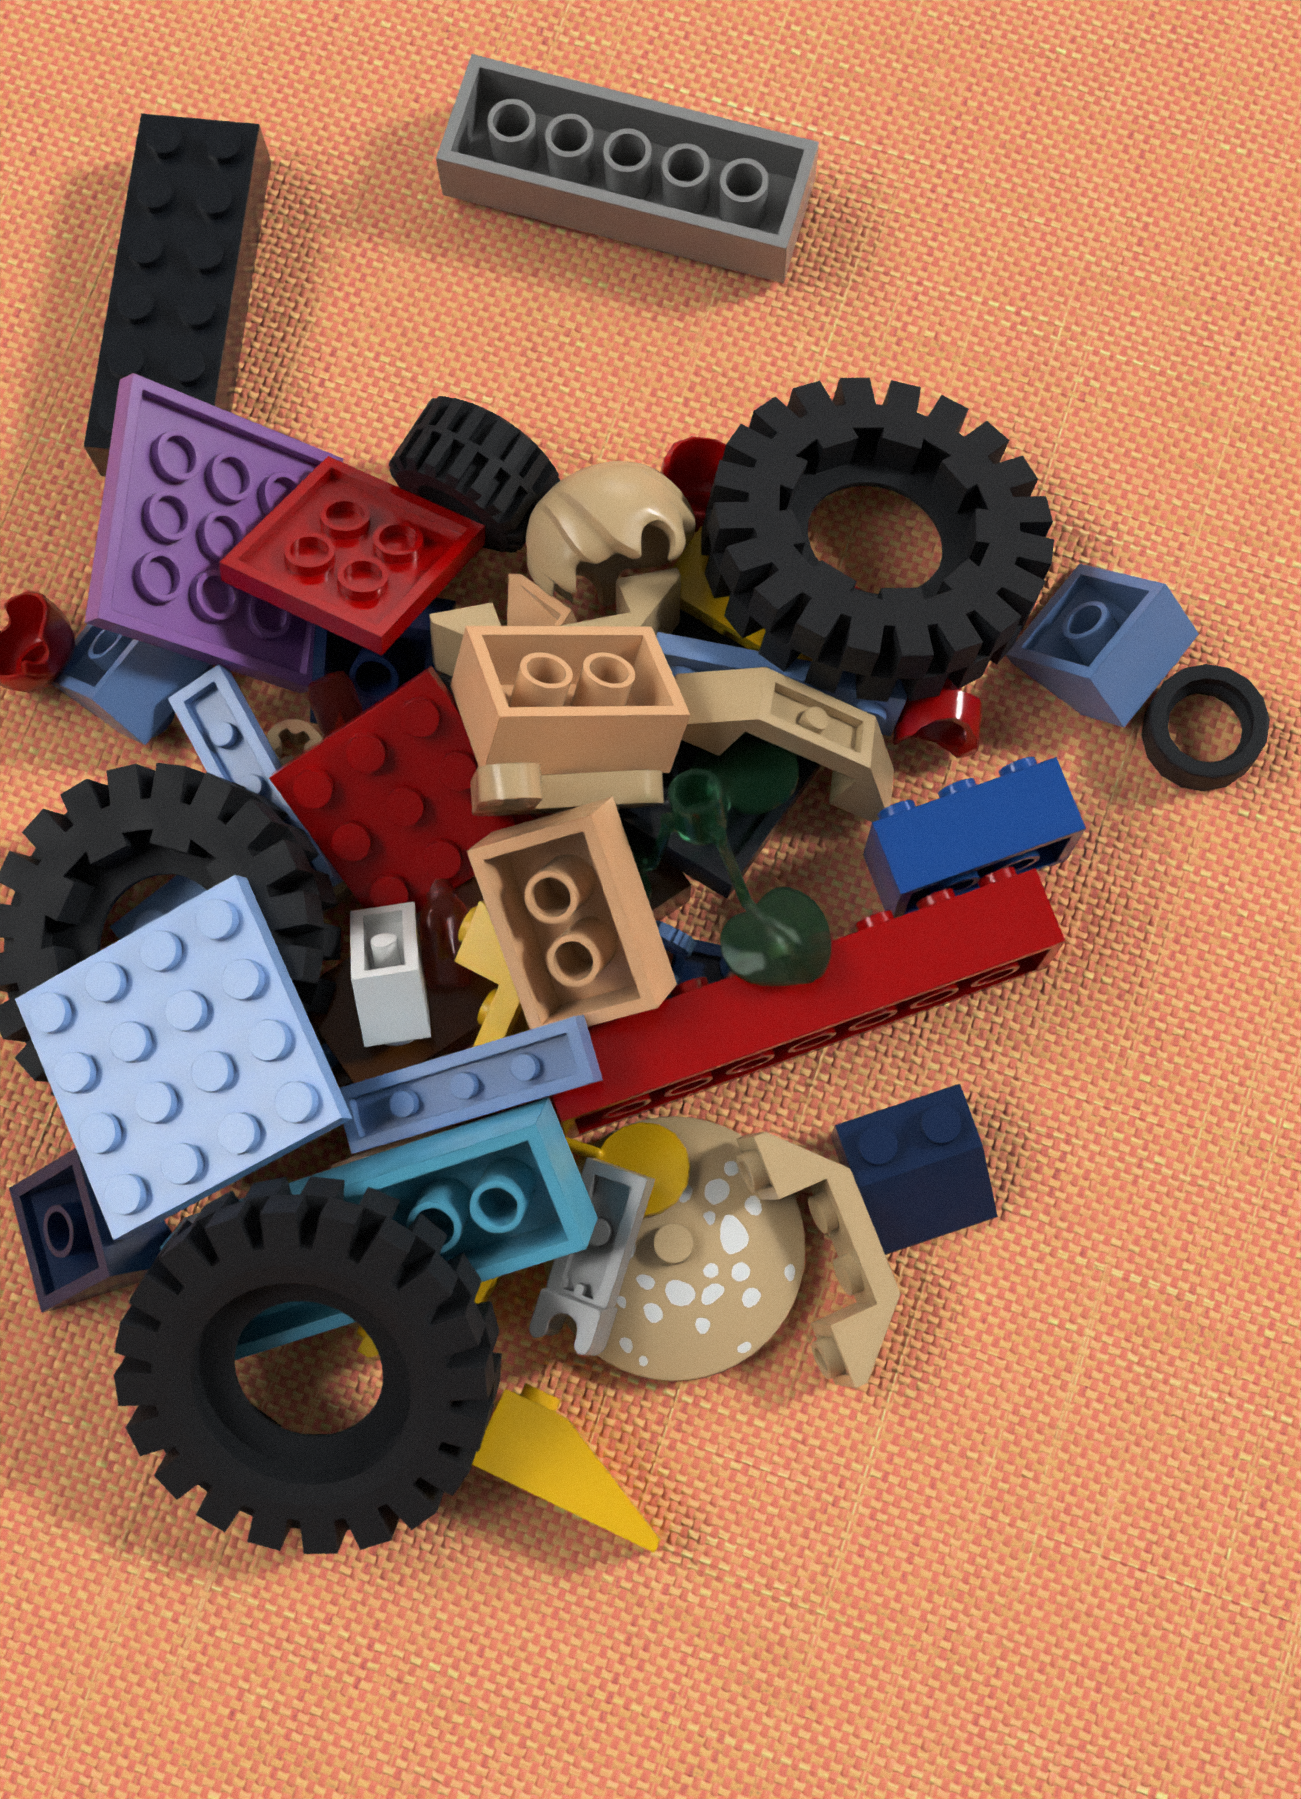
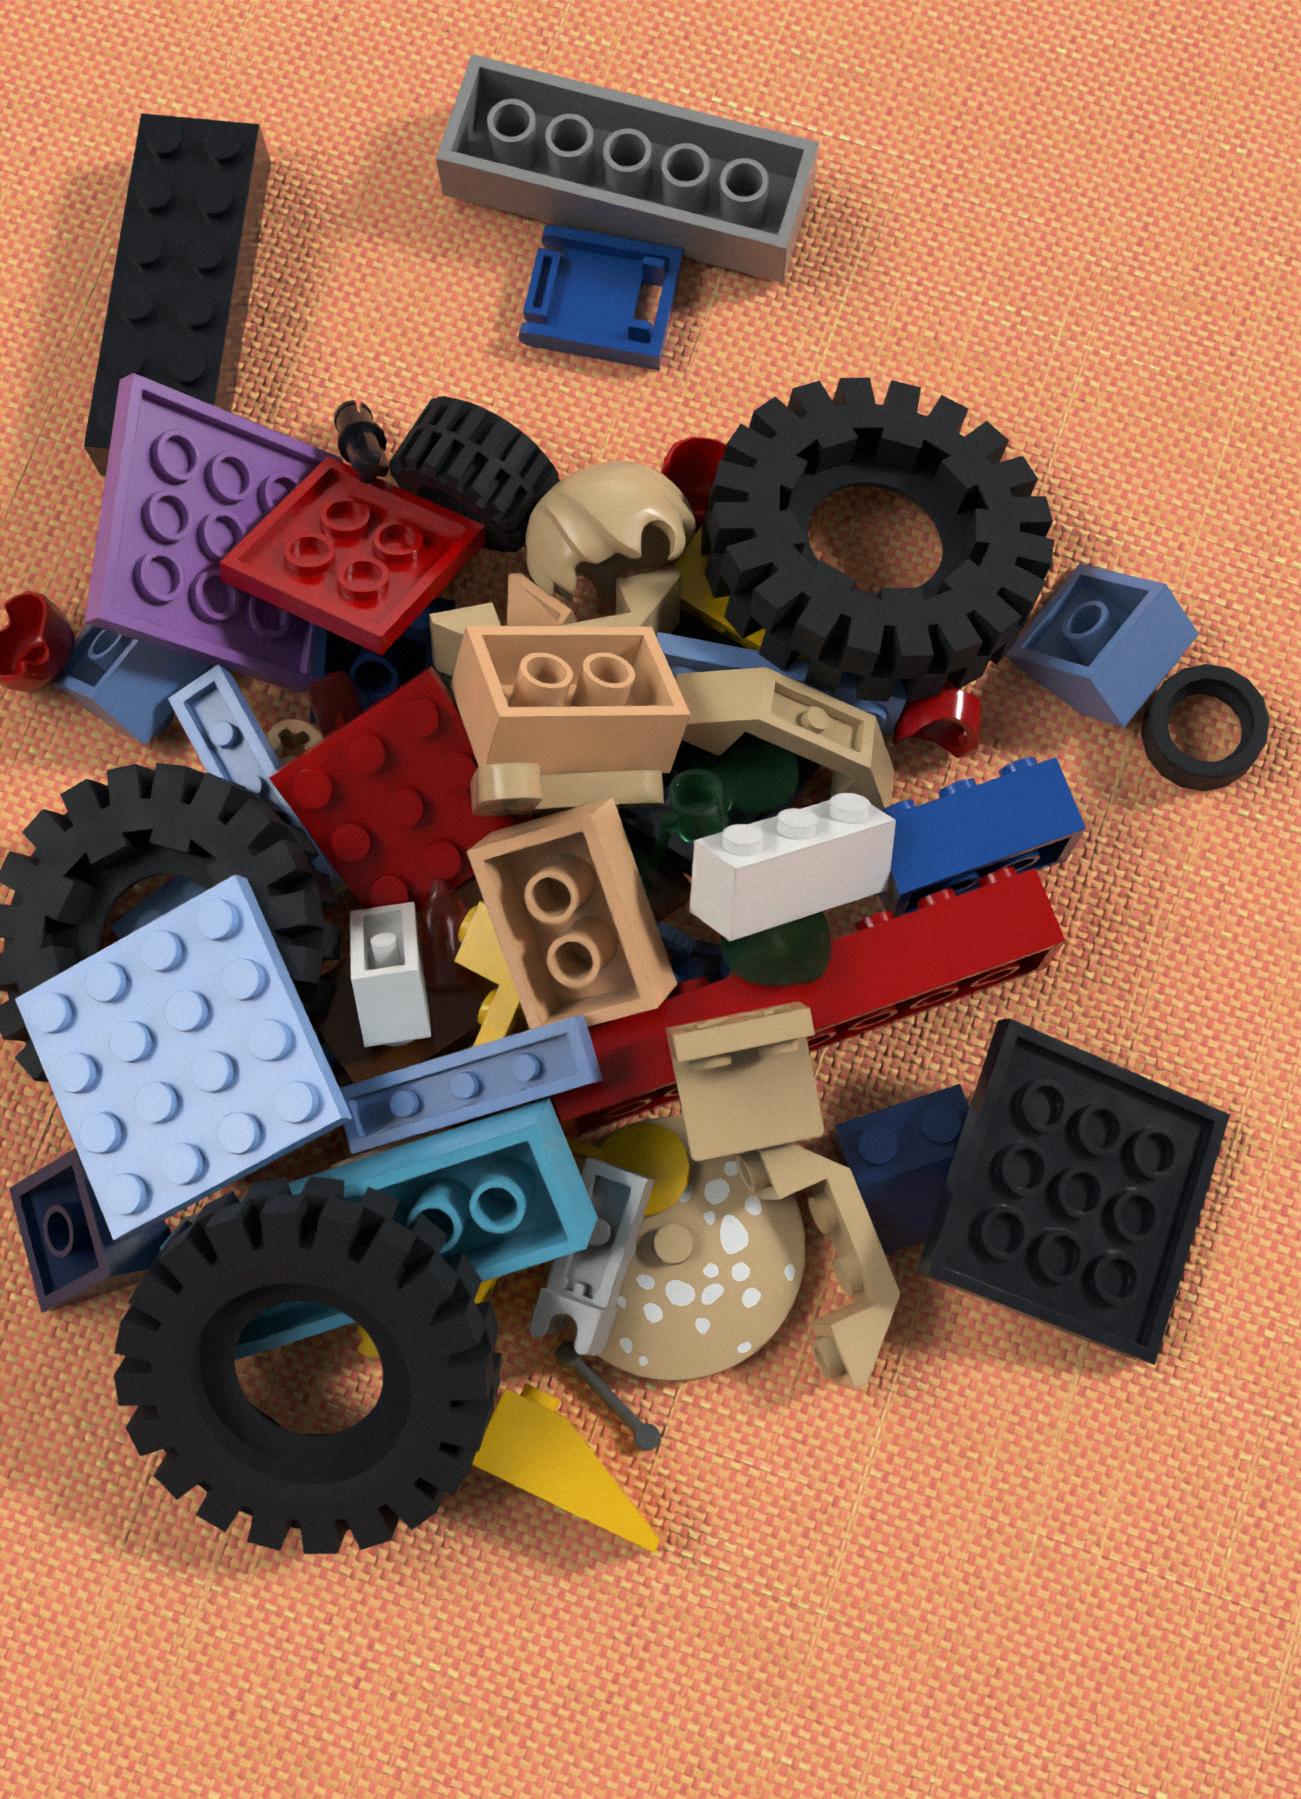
none -> black axle [333,400,389,484]
none -> blue container [518,225,684,370]
none -> dark grey hinge [555,1342,660,1451]
none -> tan bracket [666,1001,824,1161]
none -> white brick [690,793,896,941]
none -> black plate [916,1018,1230,1365]

